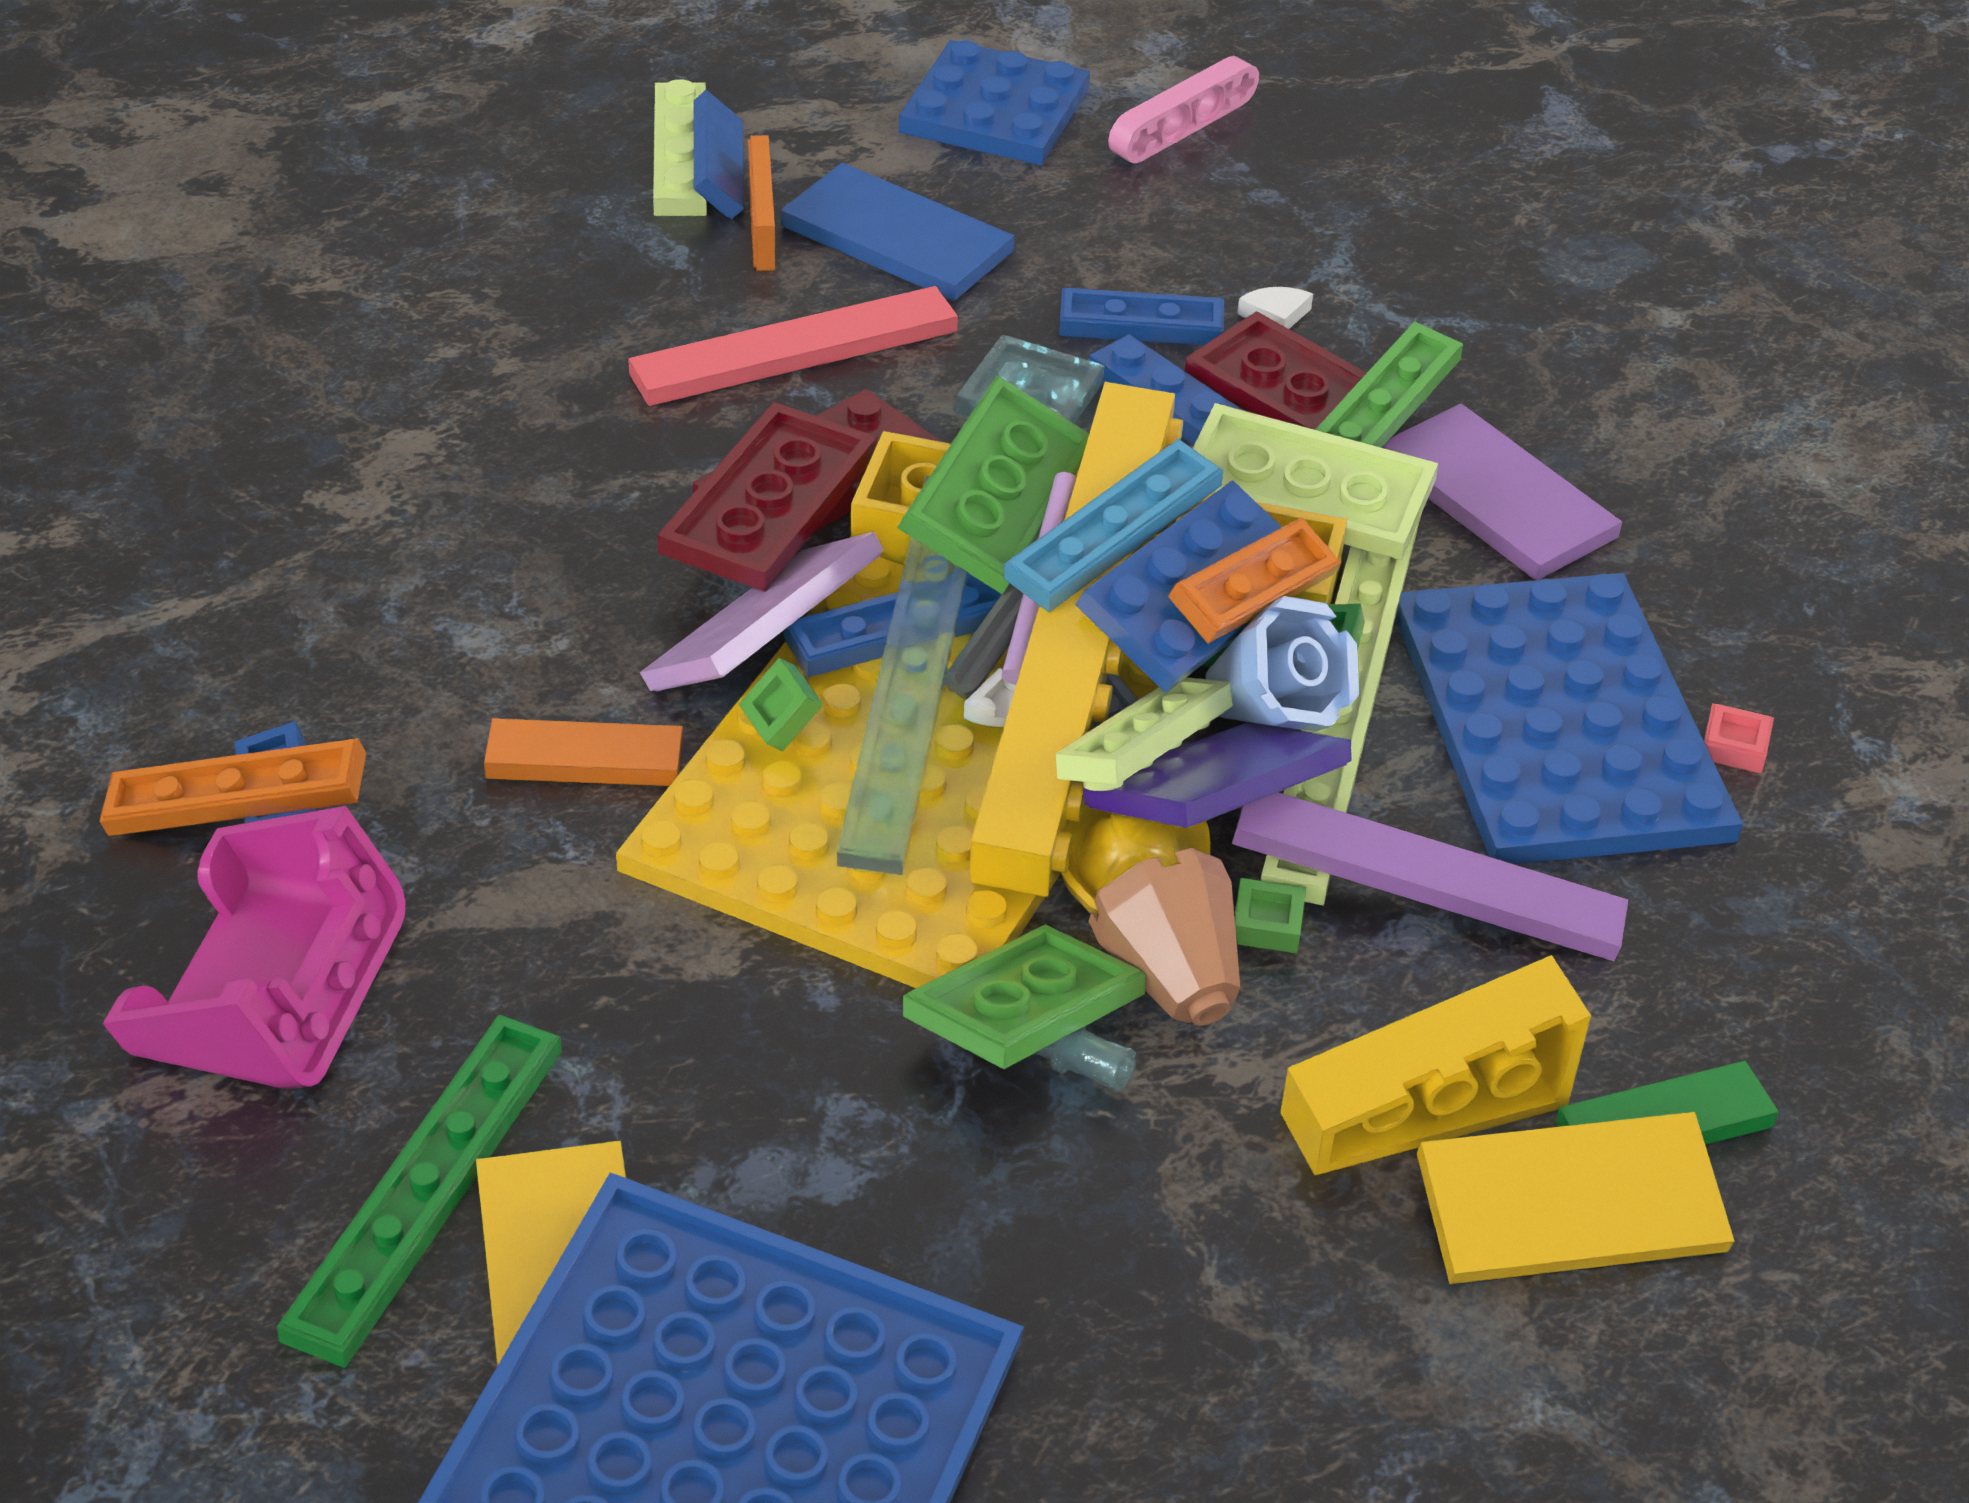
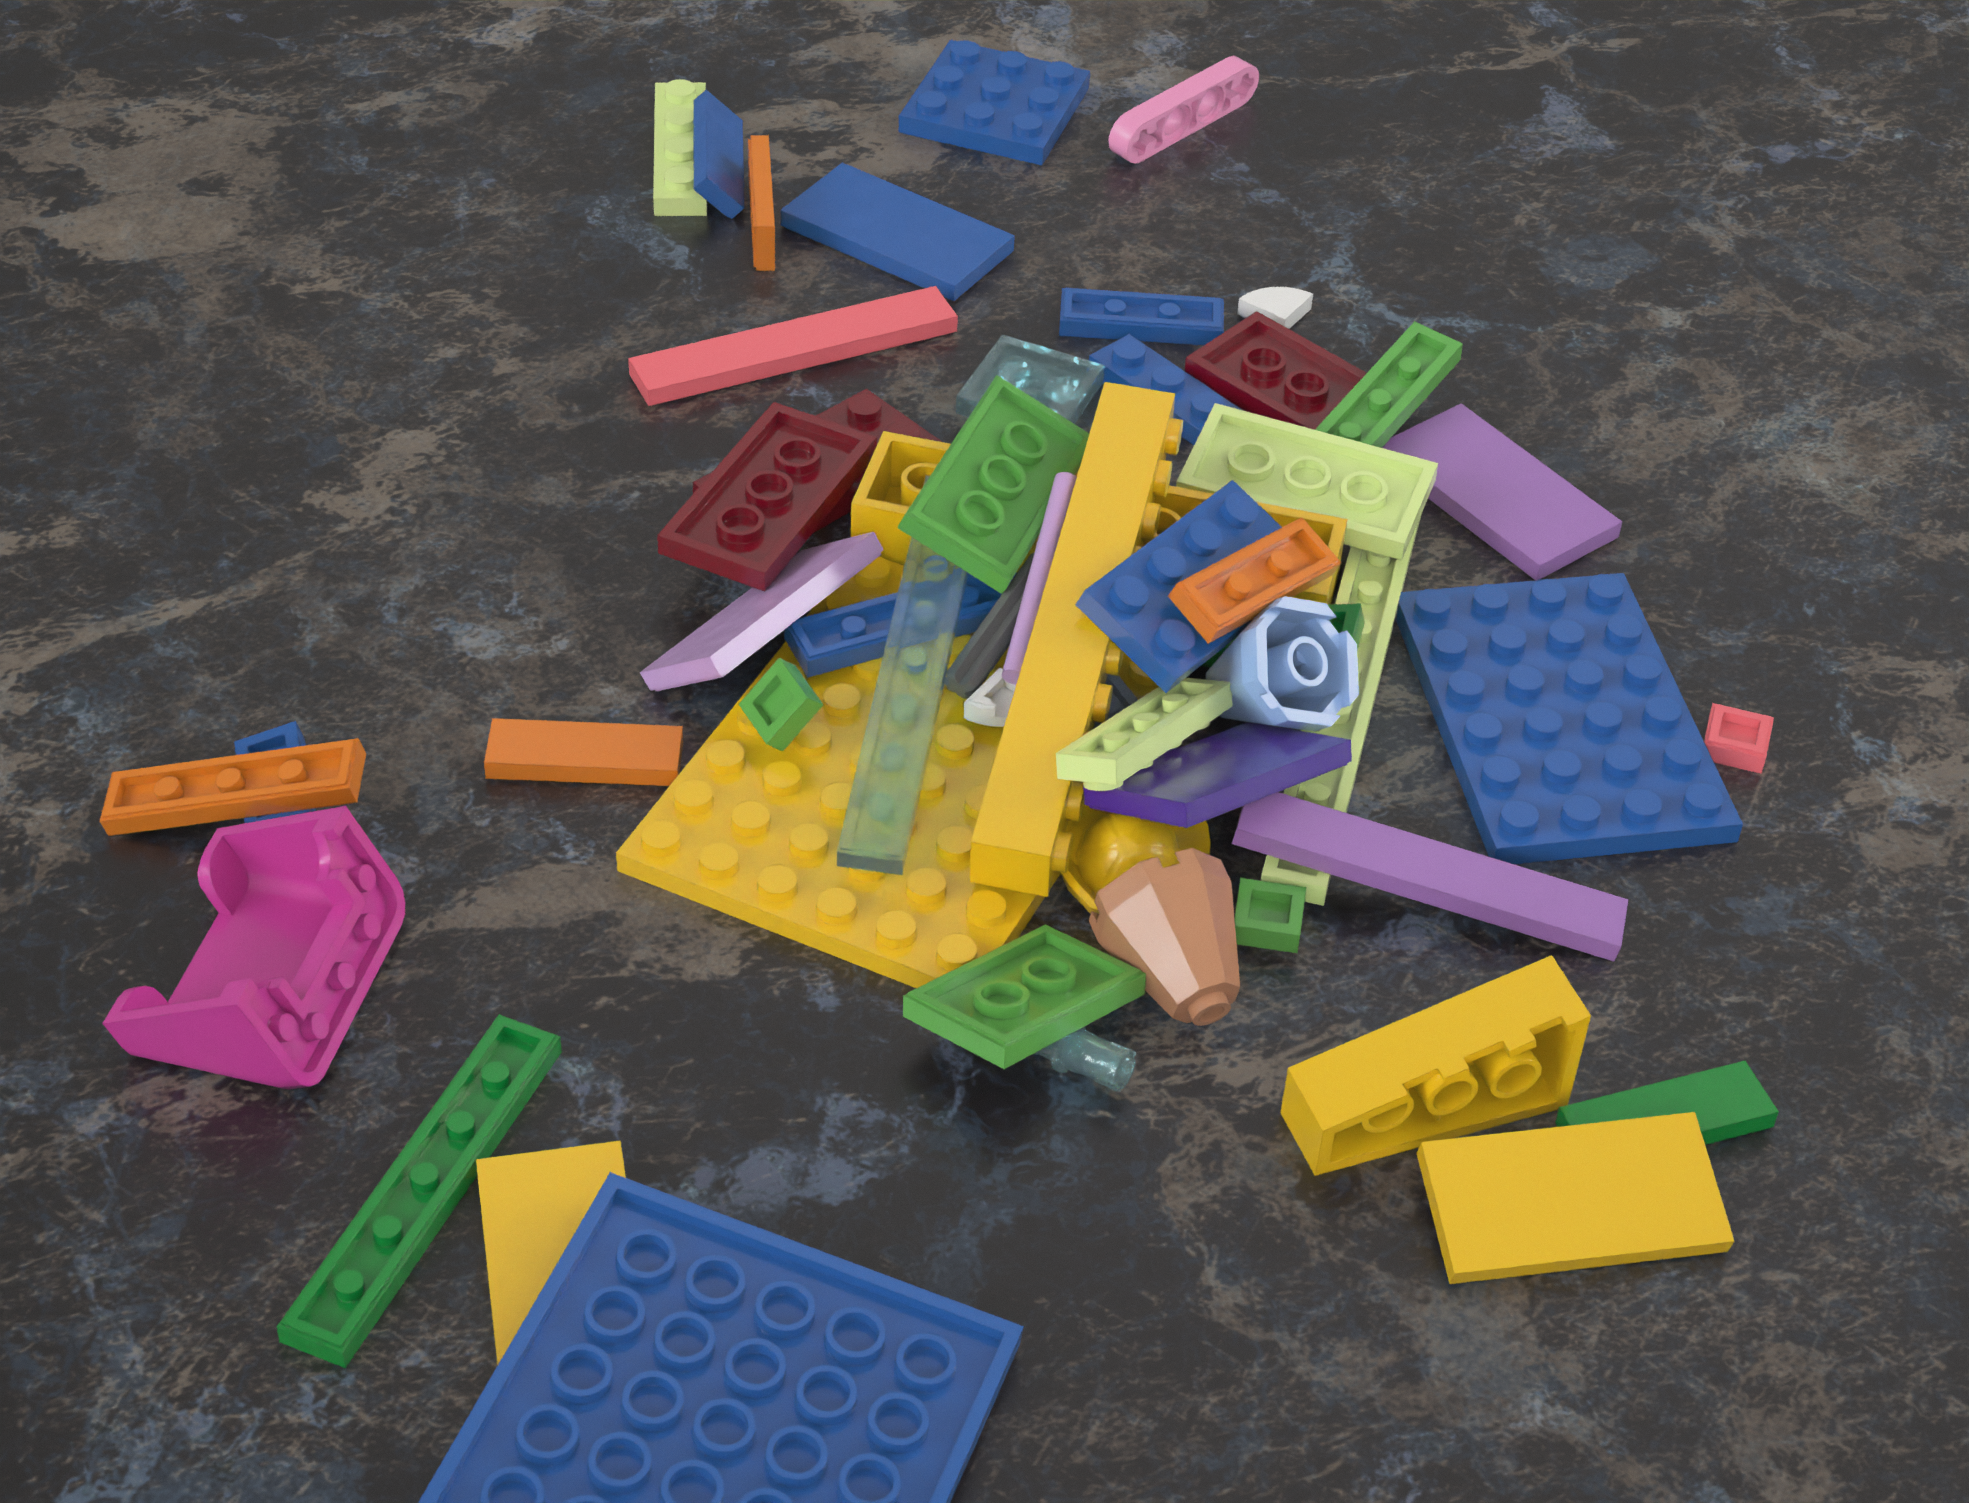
dark azure tile [1004,439,1223,612] -> none

